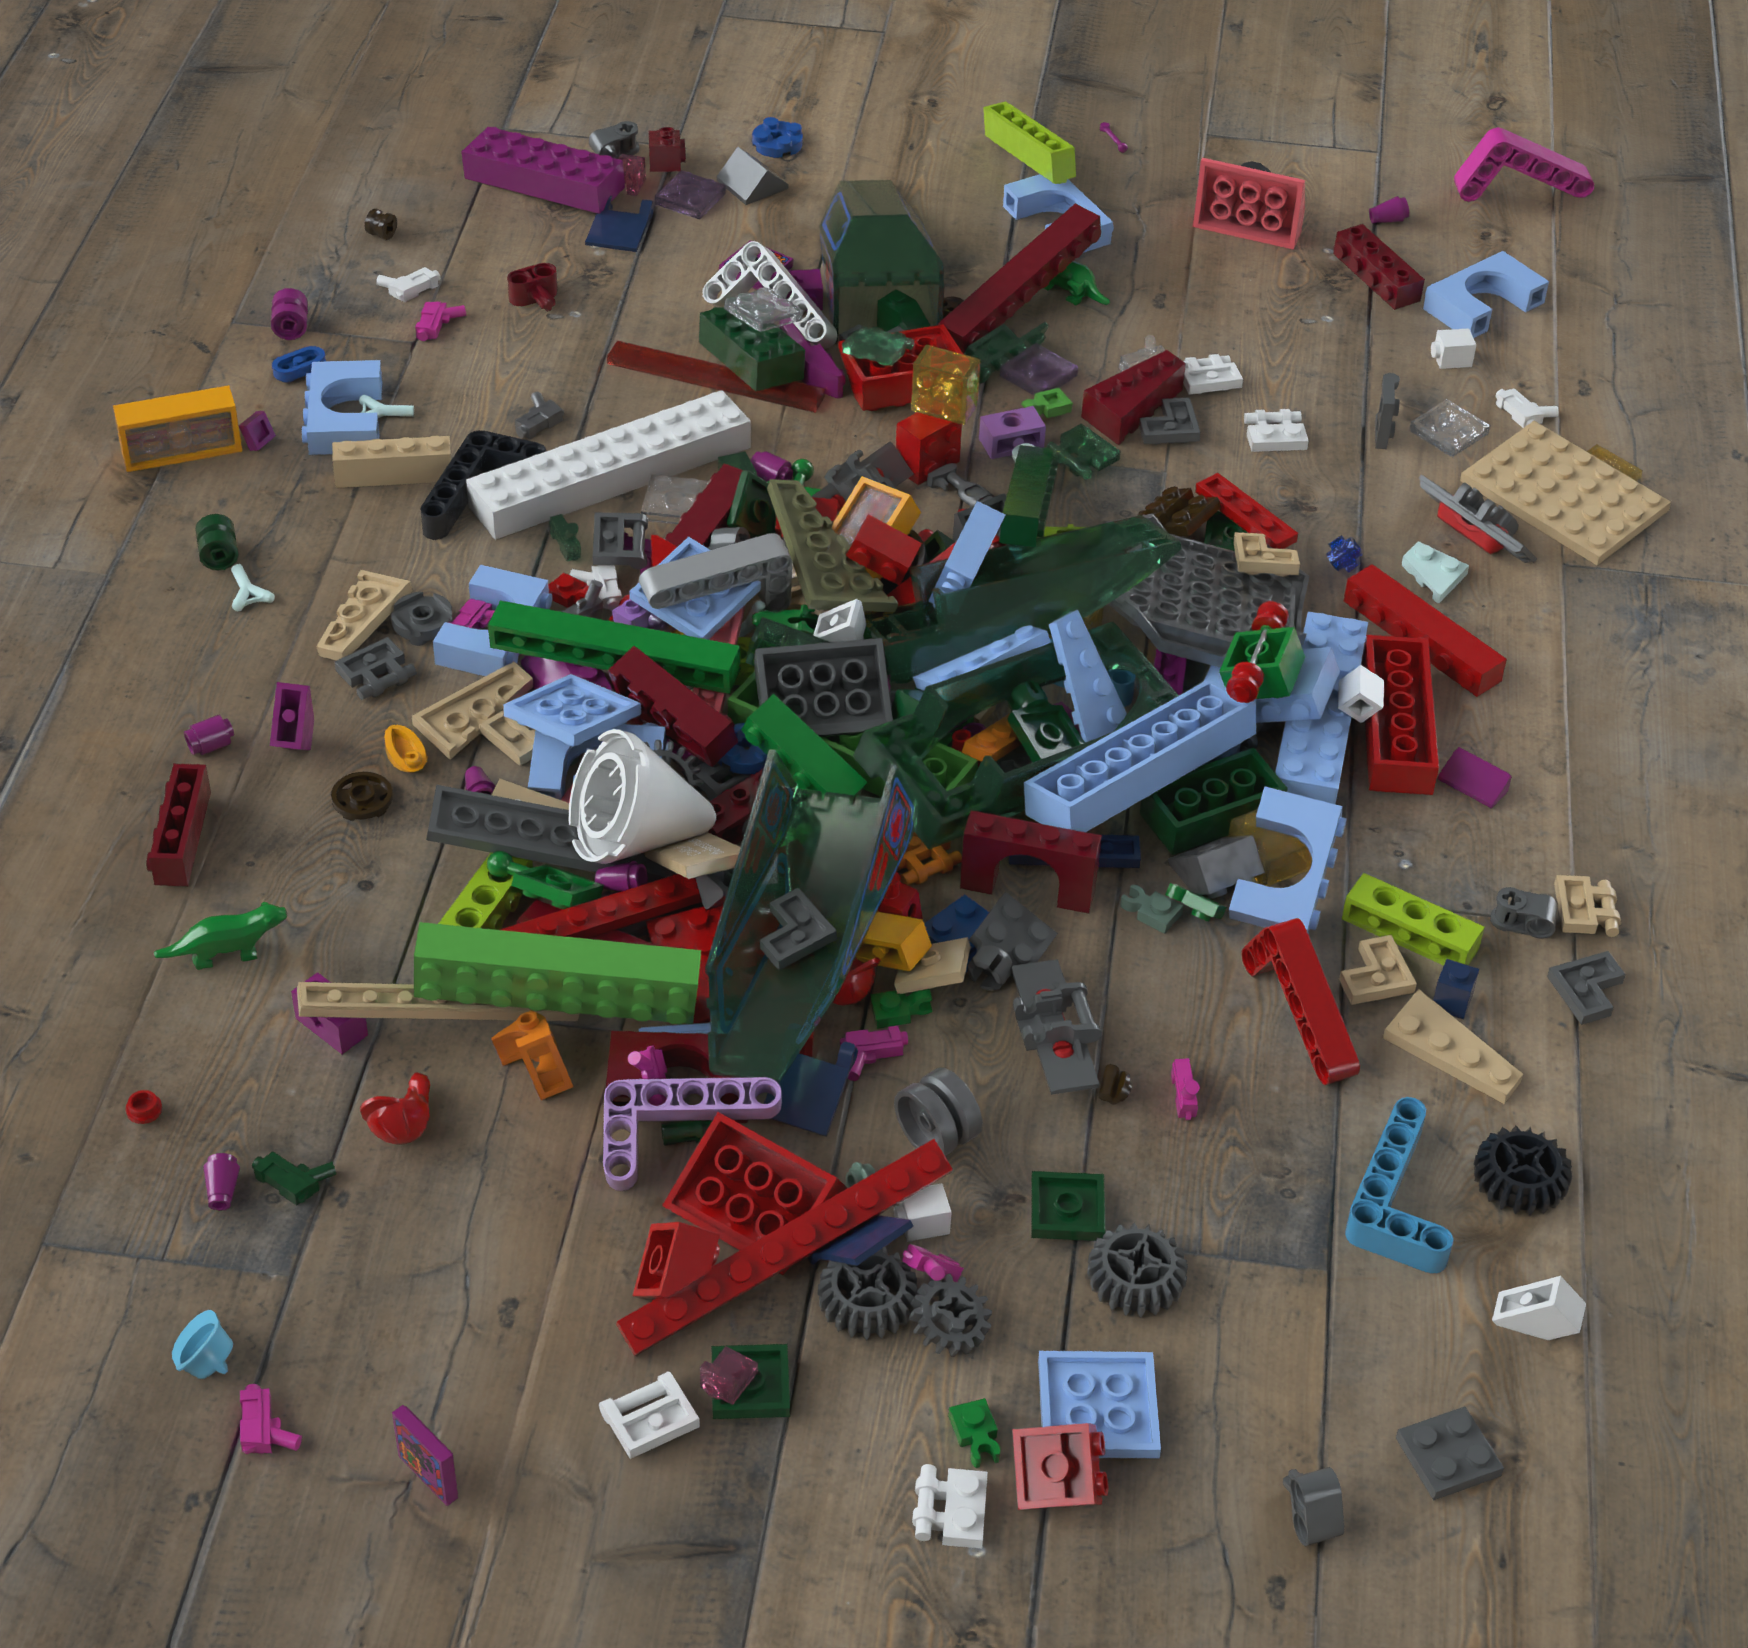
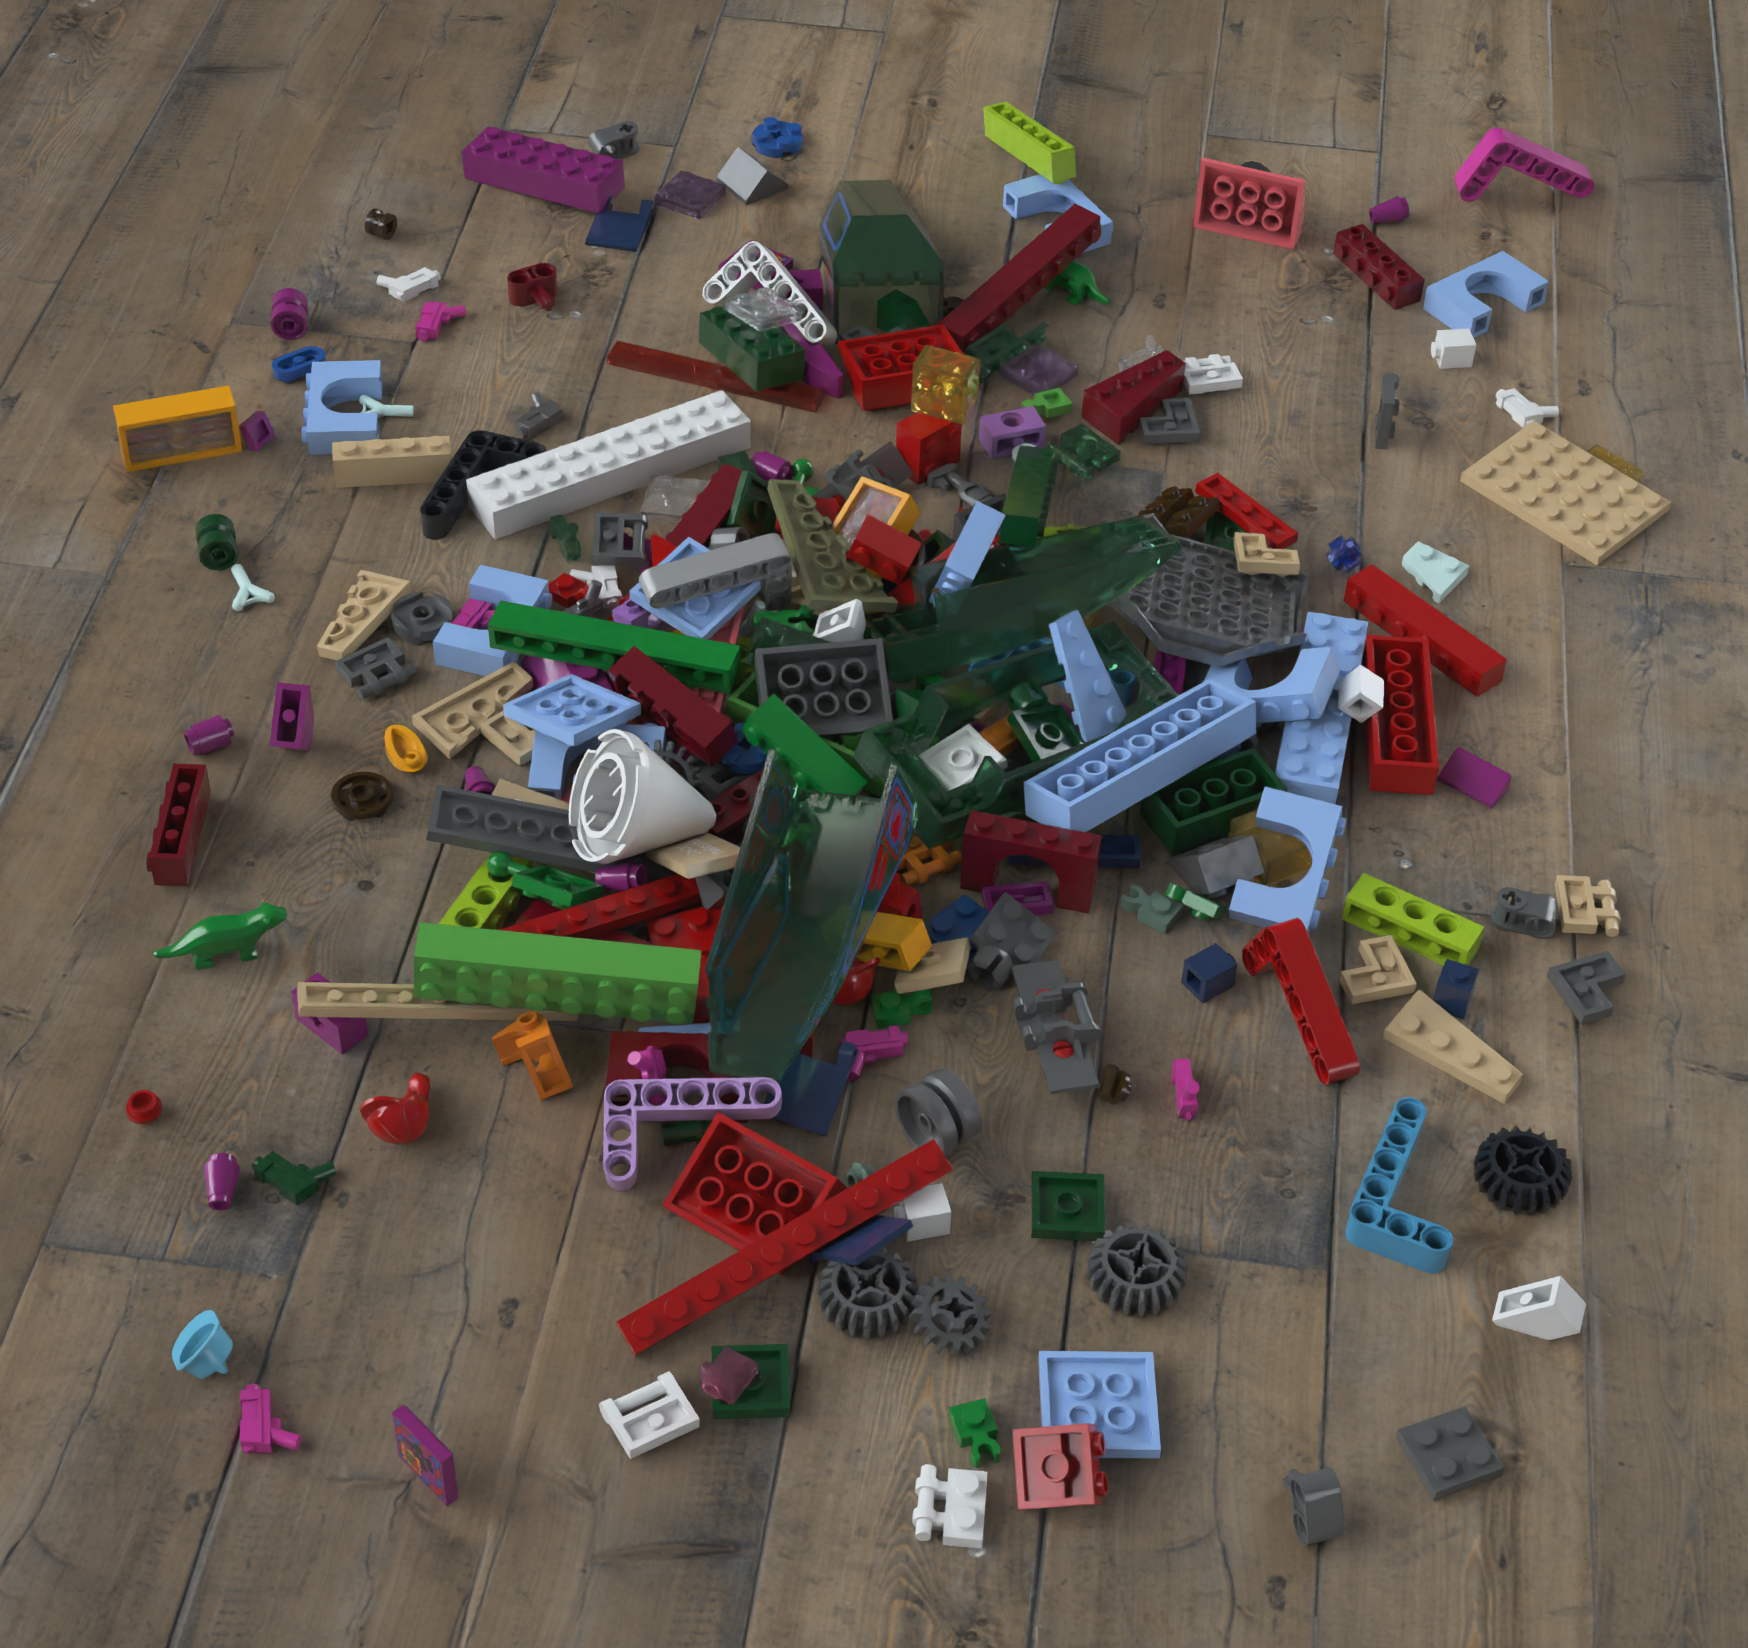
clear pink bracket [619,154,646,196] -> none
red slope [632,1222,720,1298] -> none
dark red brick [649,127,686,172] -> none
dark grey plate [760,888,837,970] -> none
clear green plate [842,326,914,365] -> none
dark pink piece [902,1244,964,1282] -> none
light blue wing [913,625,1051,698] -> none
magenta hinge [1100,122,1128,153] -> none
green brick [1219,601,1305,703] -> none
white plate [1244,409,1309,452] -> none
clear plate [1409,399,1491,457] -> none
dark grey piece [1419,475,1537,563] -> none
none -> white plate [916,724,1008,800]
none -> magenta tile [982,881,1054,916]
none -> dark blue brick [1181,943,1238,1003]

